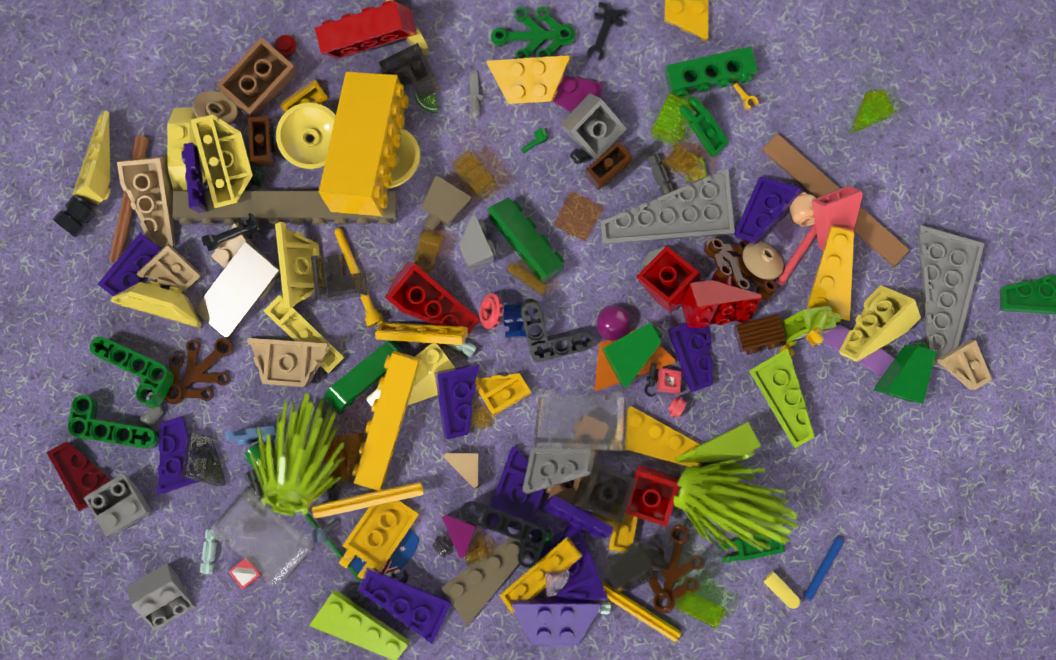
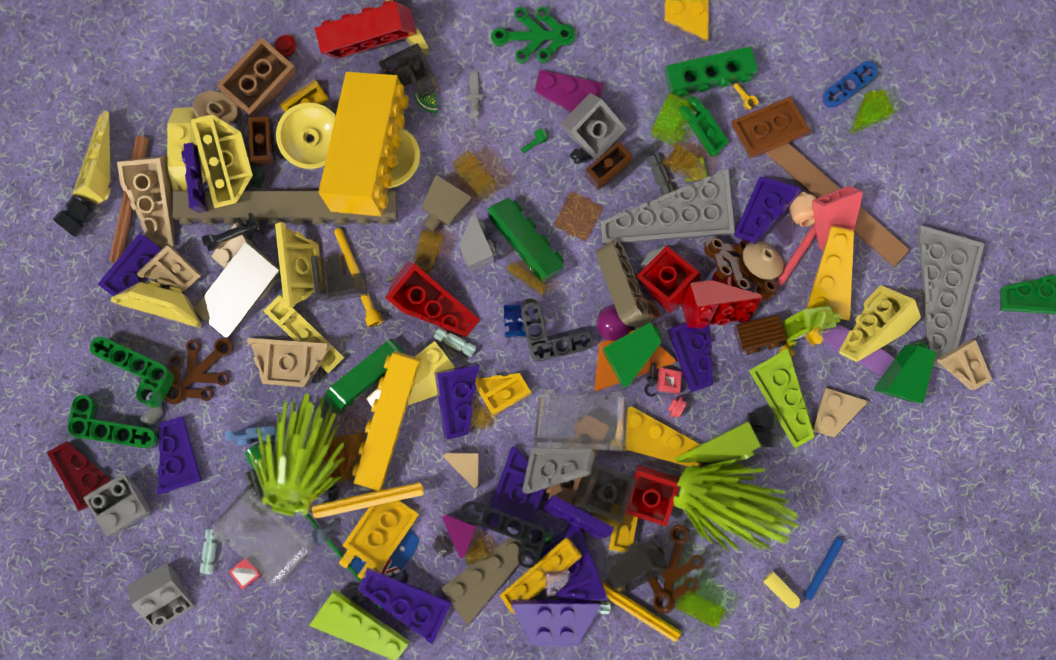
clear smoke wing [181,432,226,487] -> none
yellow tile [375,322,468,345] -> none
coral gear [479,293,504,329] -> none
yellow wing [487,55,571,104] -> none
black bar [587,2,627,61] -> none
green hinge [718,530,785,563] -> none
none -> dark tan beam [596,239,660,328]
none -> dark orange tile [731,96,810,159]
none -> black wheel [747,413,777,447]
none -> tan wing [813,388,867,437]
none -> blue beam [822,61,878,108]

